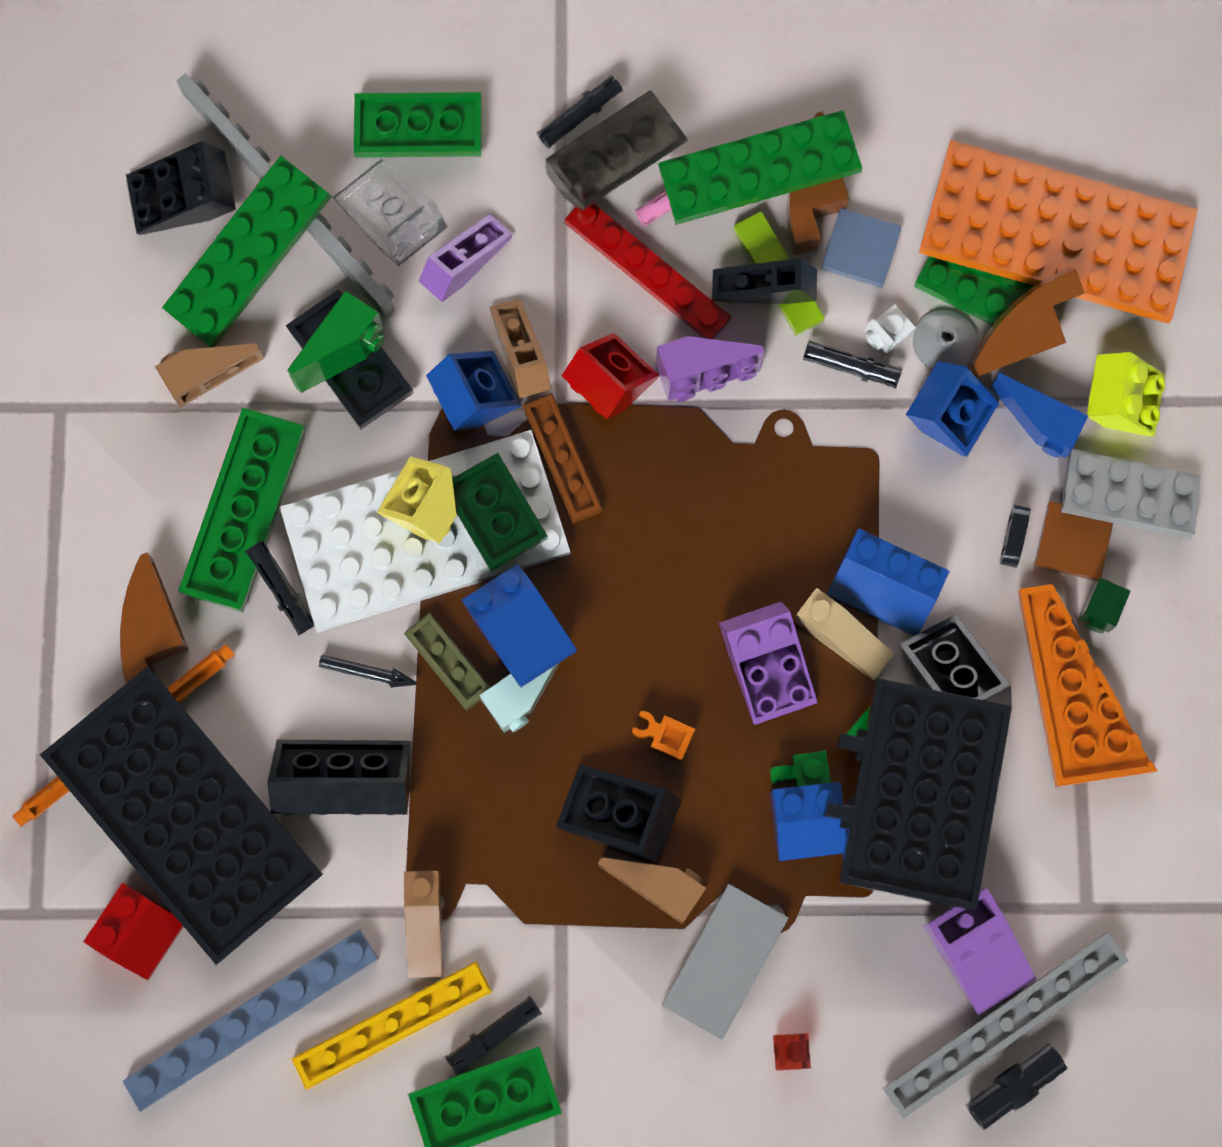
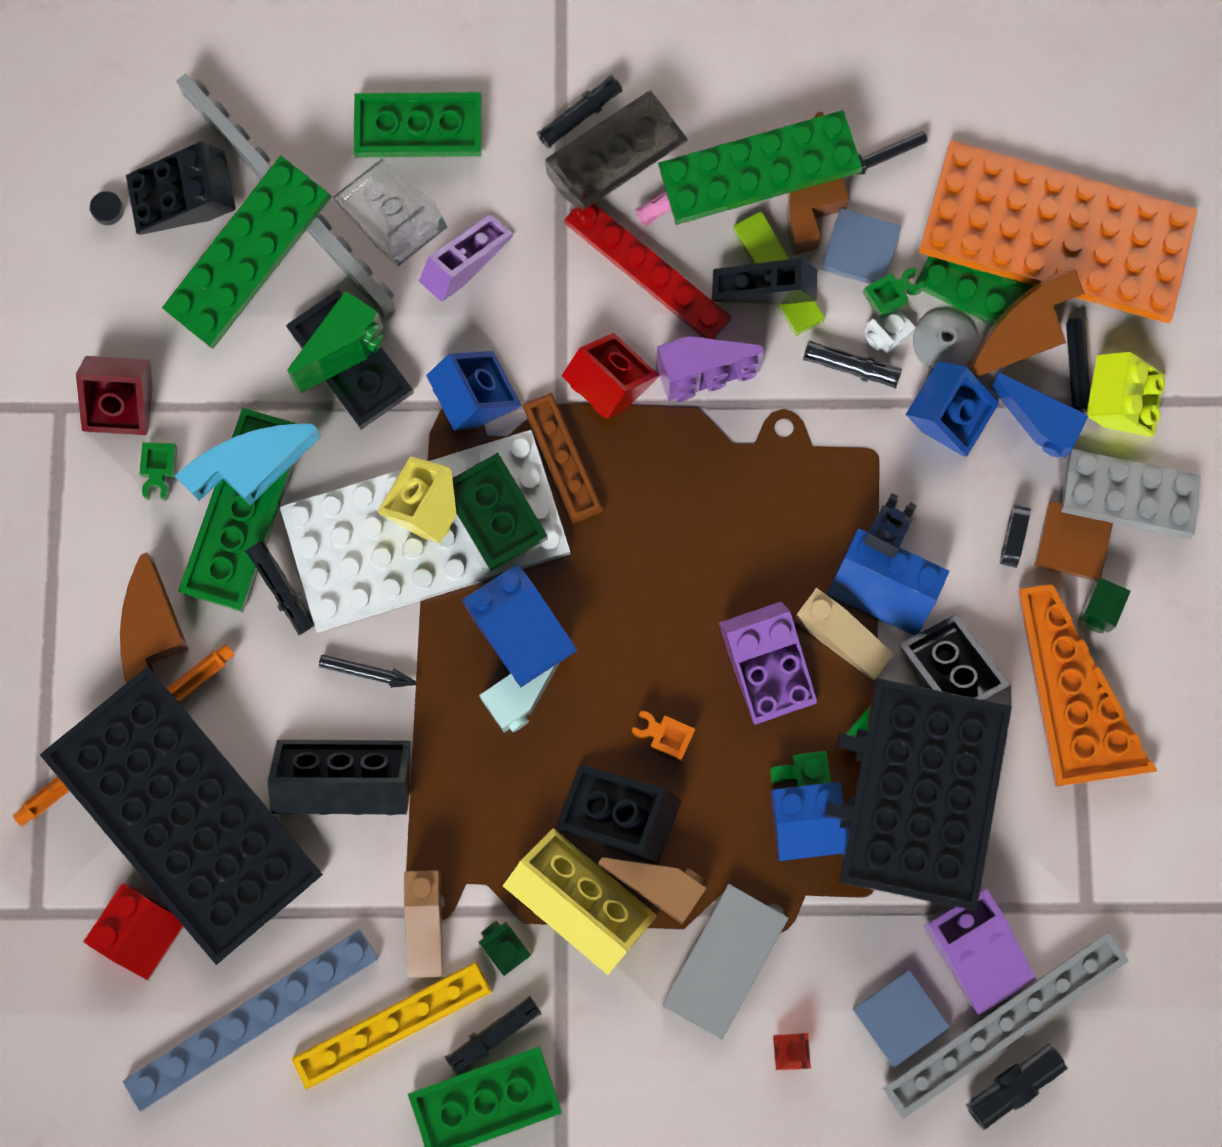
medium nougat slope [154,343,264,408] -> none
olive tile [404,613,491,711] -> none
medium nougat slope [490,298,551,398] -> none
none -> dark red slope [76,356,153,435]
none -> black tile [90,191,124,225]
none -> green plate [139,442,177,501]
none -> medium azure slope [175,424,321,505]
none -> dark green bracket [478,921,532,977]
none -> light yellow slope [503,828,657,975]
none -> sand blue tile [852,970,950,1068]
none -> black piece [854,131,928,175]
none -> green plate [863,268,925,318]
none -> black hinge [863,493,917,559]
none -> black axle [1066,318,1090,412]

